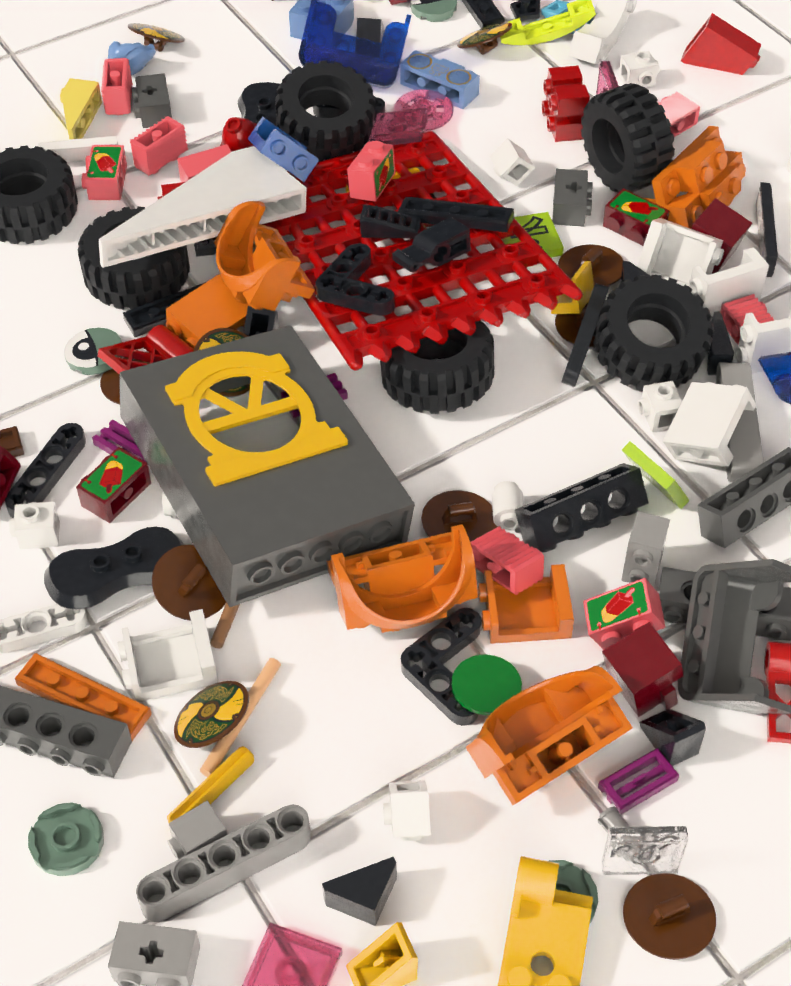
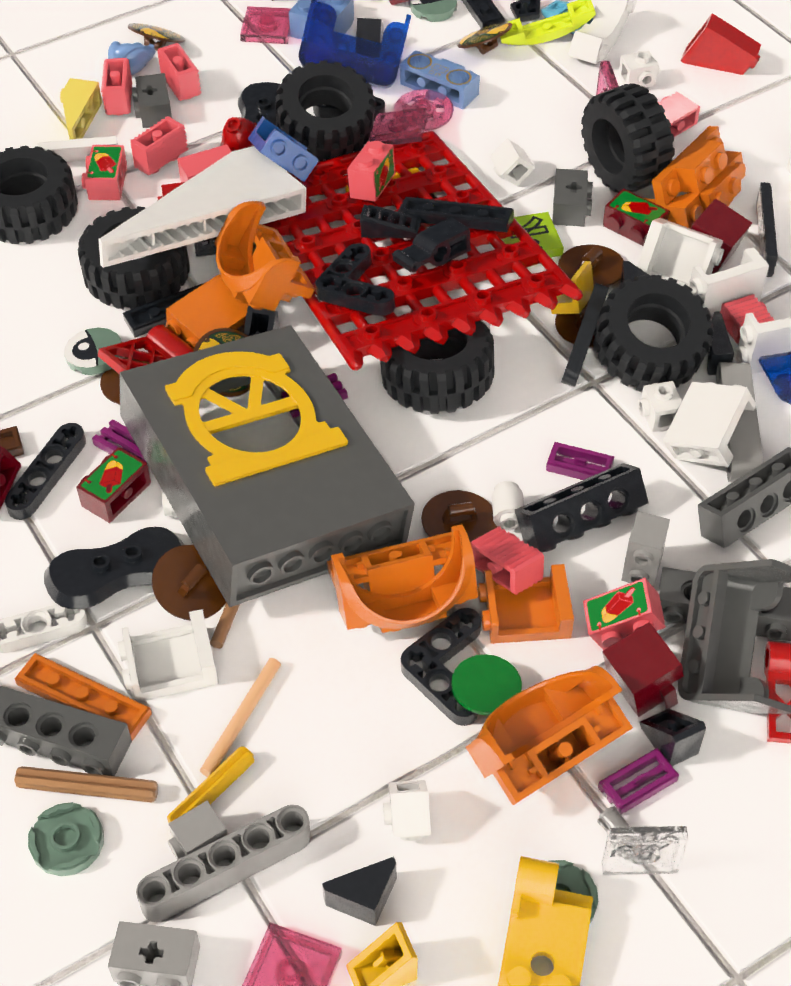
white brick [9,501,60,550] -> none
shield [174,681,249,748] -> none
red brick [541,65,590,142] -> none
lime tile [622,441,690,509] -> none
reddish brown shield [623,873,717,960] -> none
none -> medium nougat axle [14,766,158,803]
none -> coral brick [157,43,202,101]
none -> clear pink plate [240,6,291,44]
none -> magenta tile [546,441,615,480]

